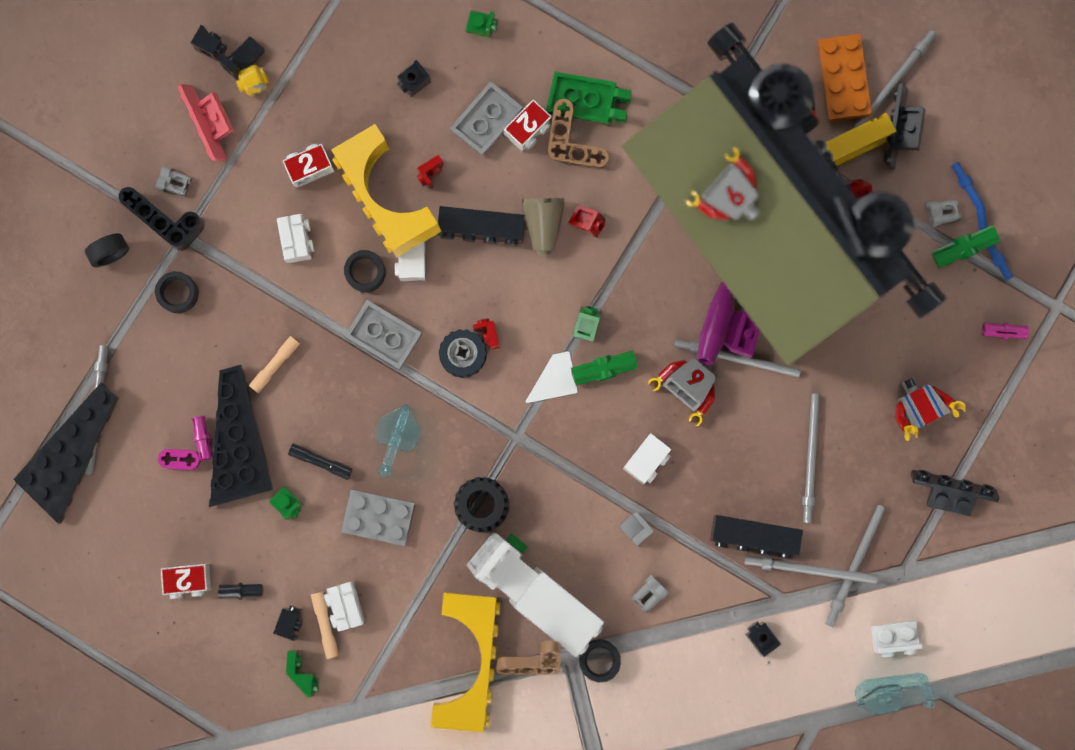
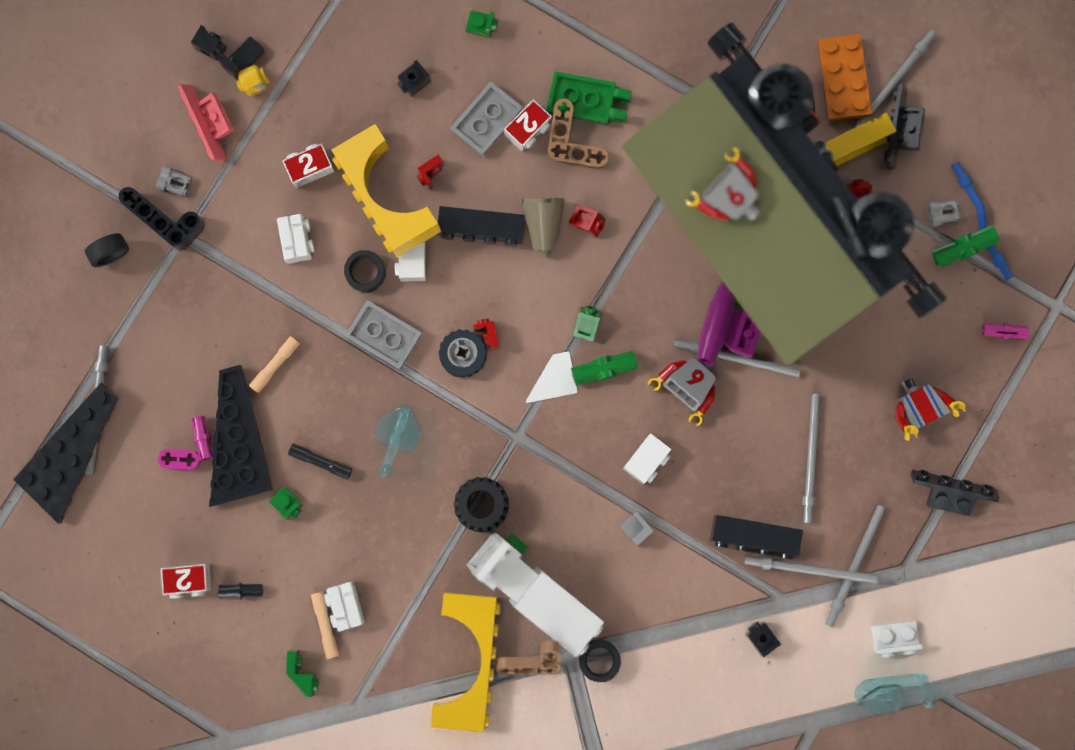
black tyre [155,271,199,314] -> none
black brick [273,605,303,641] -> none
light grey plate [341,490,415,546] -> none
light grey piece [631,575,669,613] -> none

